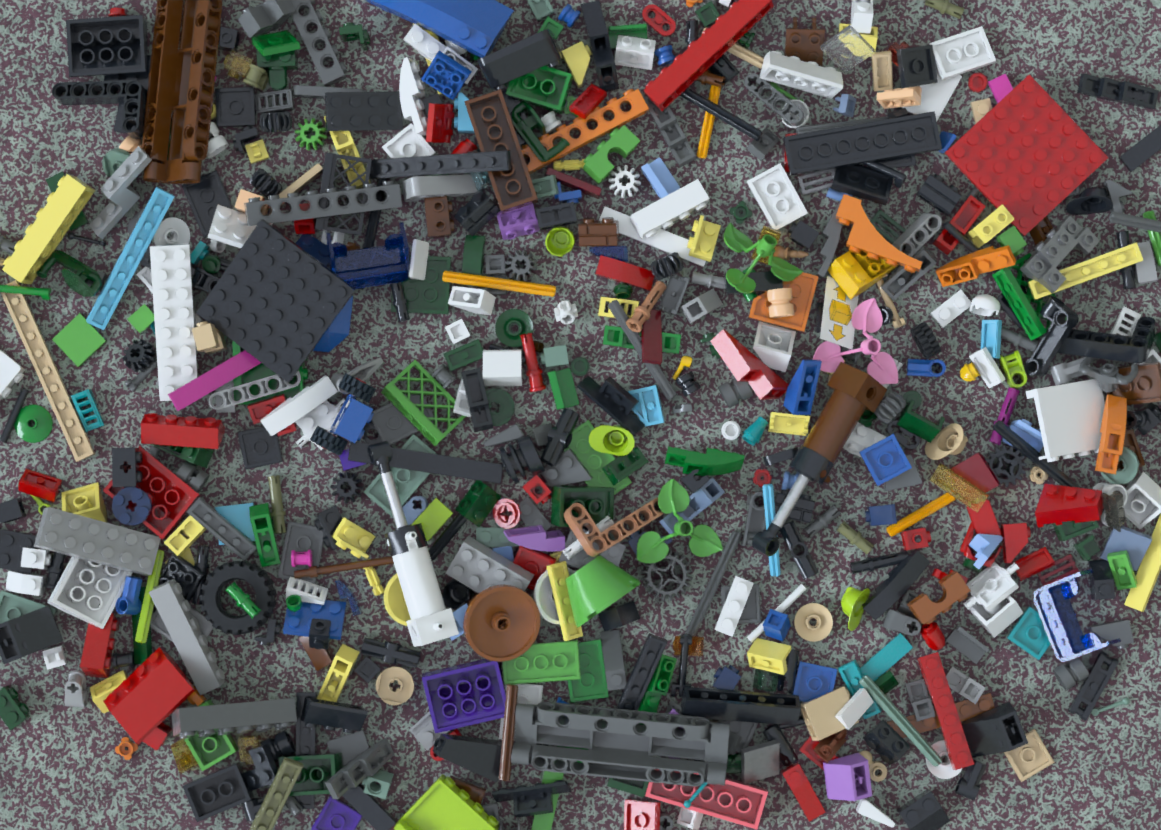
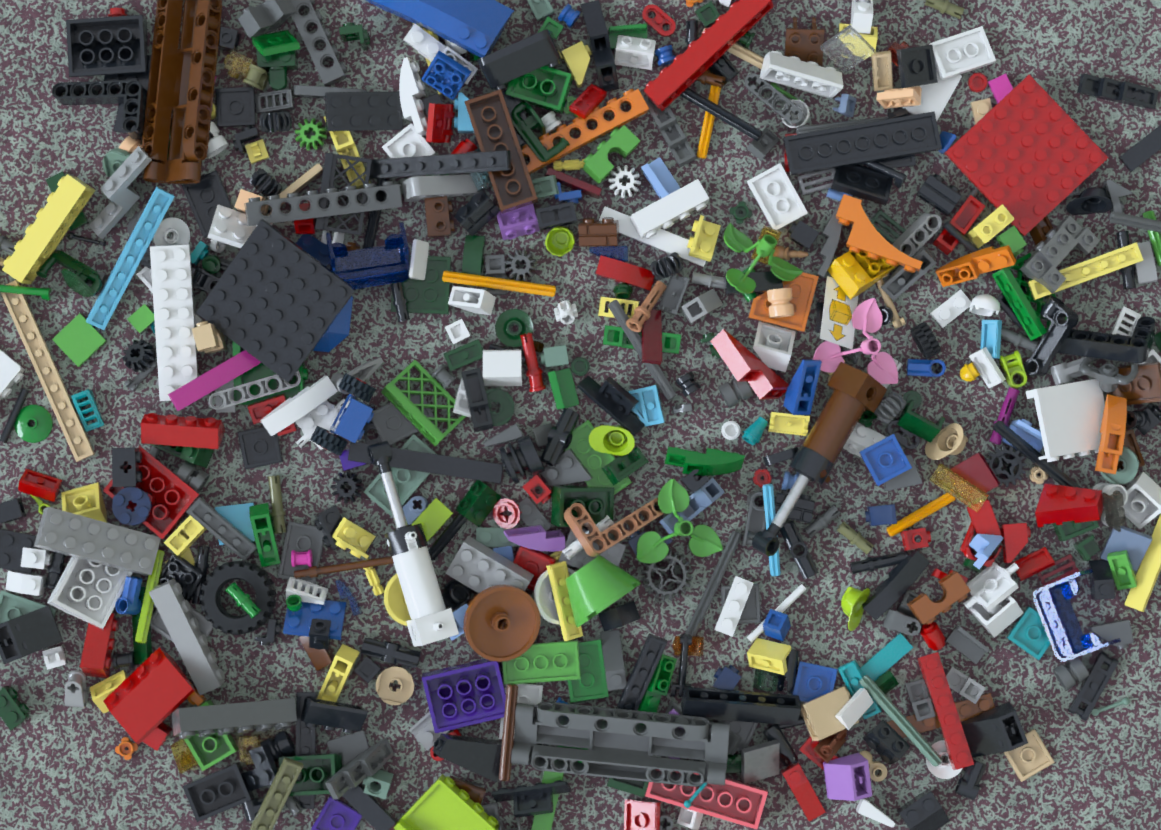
yellow hand [672,356,692,380] -> none
tan dish [794,603,833,642] -> none

